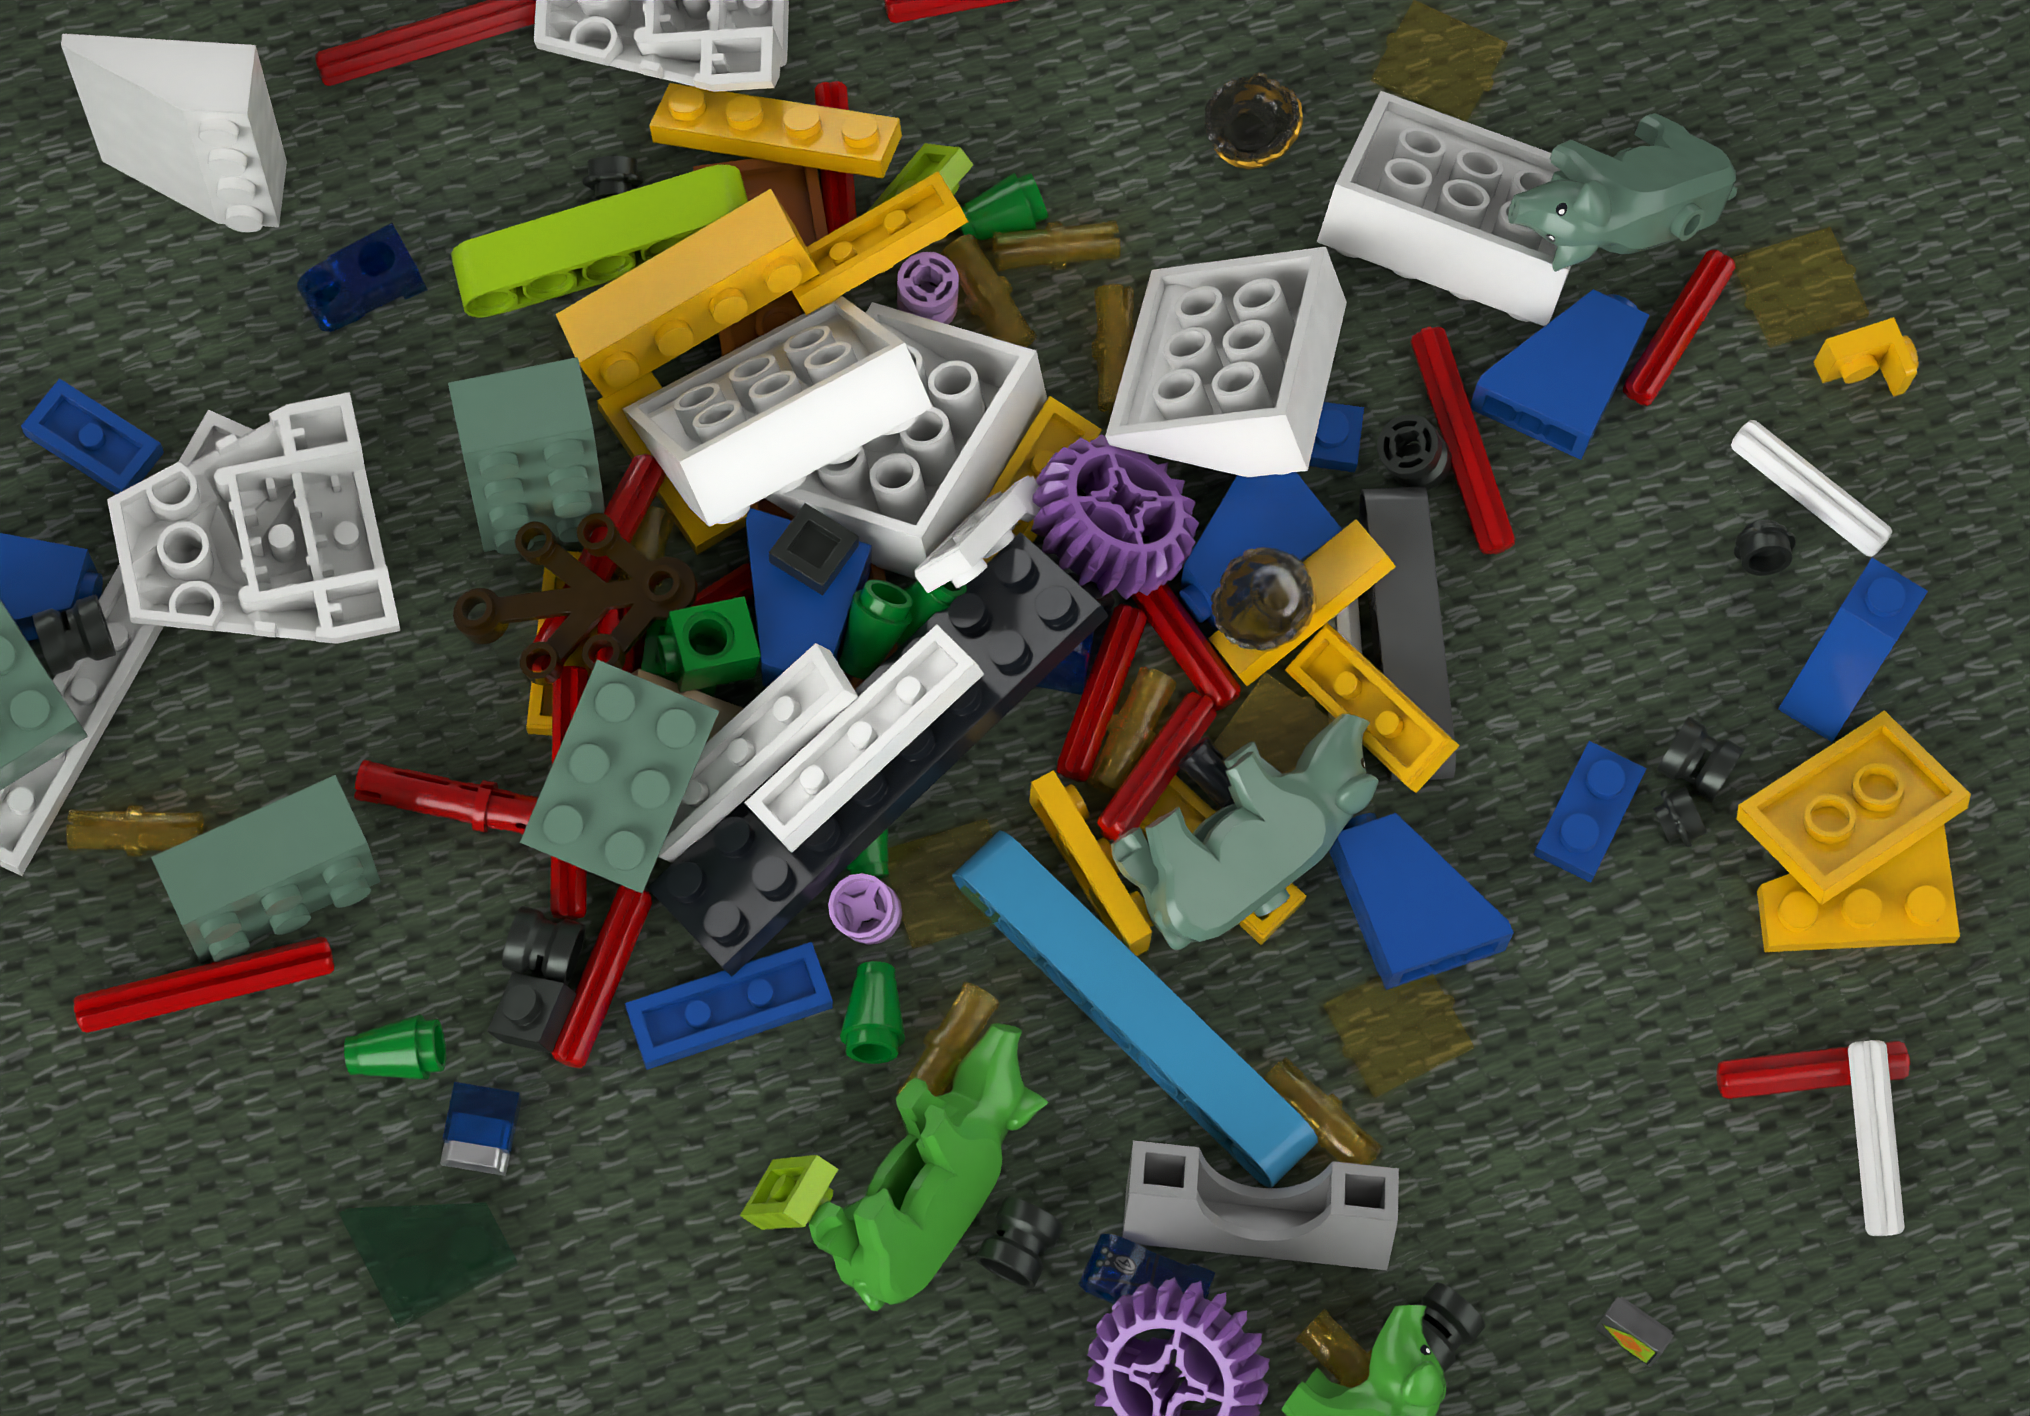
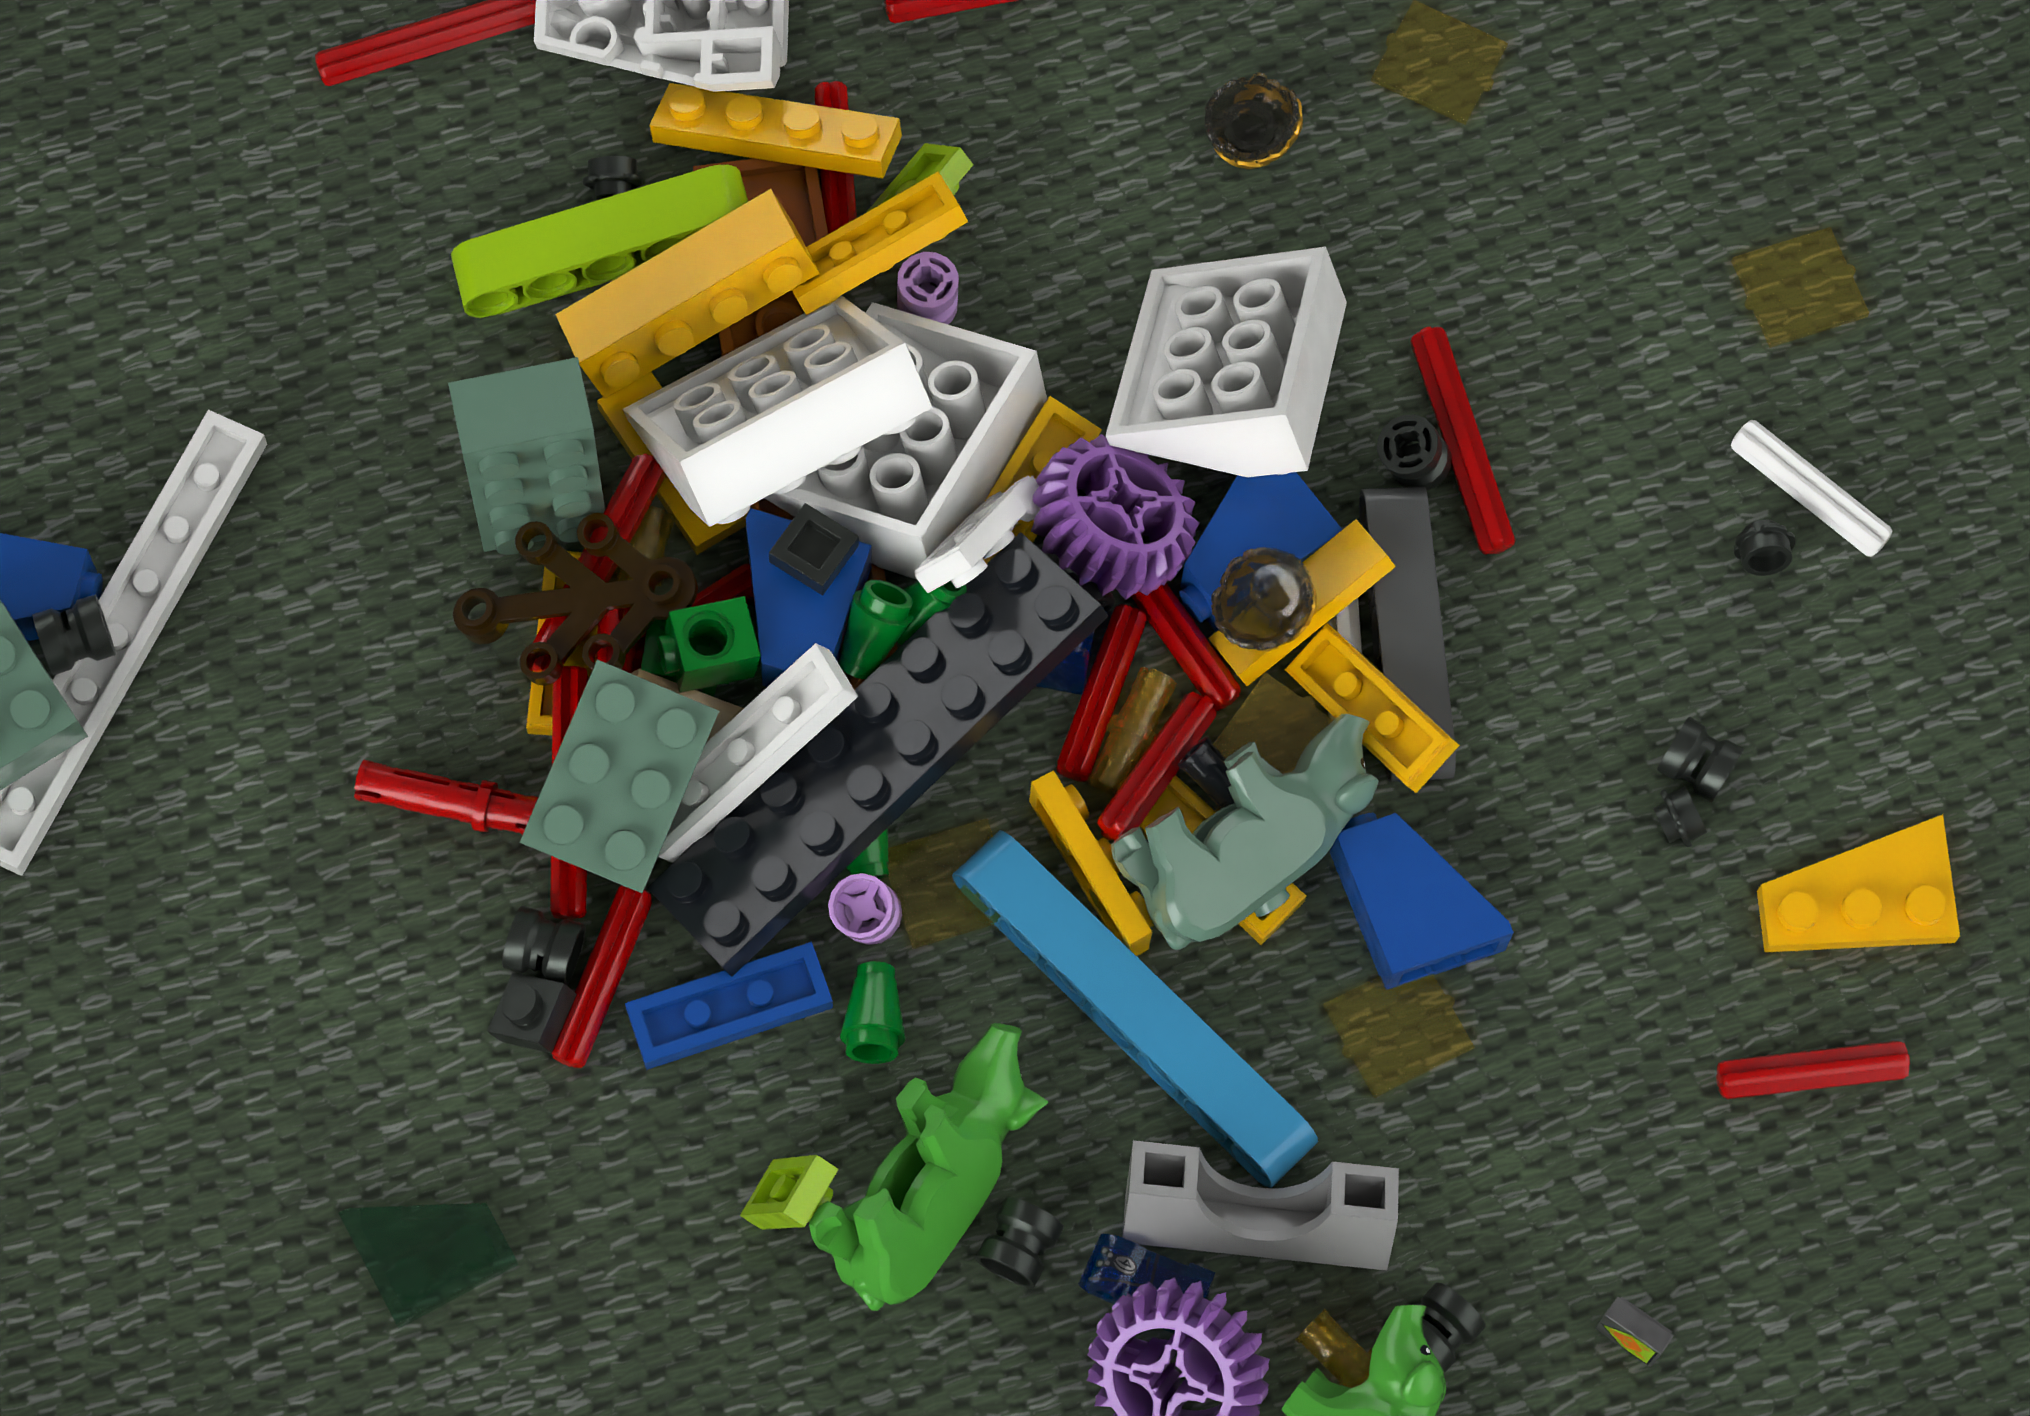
blue plate [21,378,164,494] -> none
white slope [61,34,287,232] -> none
clear yellow pin [66,805,204,857] -> none
red axle [74,937,334,1033] -> none
white wedge [107,392,400,644] -> none
sand green brick [151,775,381,963] -> none
clear blue leg [297,223,428,332] -> none
green cone [344,1014,446,1080] -> none
clear blue piece [440,1082,522,1176] -> none
white plate [744,624,984,853] -> none
clear yellow pin [896,982,1000,1097] -> none
clear yellow pin [941,234,1037,348] -> none
green cone [960,173,1049,244] -> none
clear yellow pin [992,220,1120,272] -> none
clear yellow pin [1091,284,1134,413] -> none
clear yellow pin [1263,1057,1383,1165] -> none
blue plate [1309,402,1364,472] -> none
white slope [1317,91,1572,326] -> none
blue slope [1470,289,1649,460] -> none
sand green animal [1508,113,1738,272] -> none
blue plate [1533,741,1647,883] -> none
red axle [1623,249,1735,406] -> none
yellow plate [1736,710,1971,905] -> none
blue slope [1778,557,1928,742] -> none
yellow bracket [1813,317,1919,397] -> none
white axle [1848,1040,1905,1236] -> none

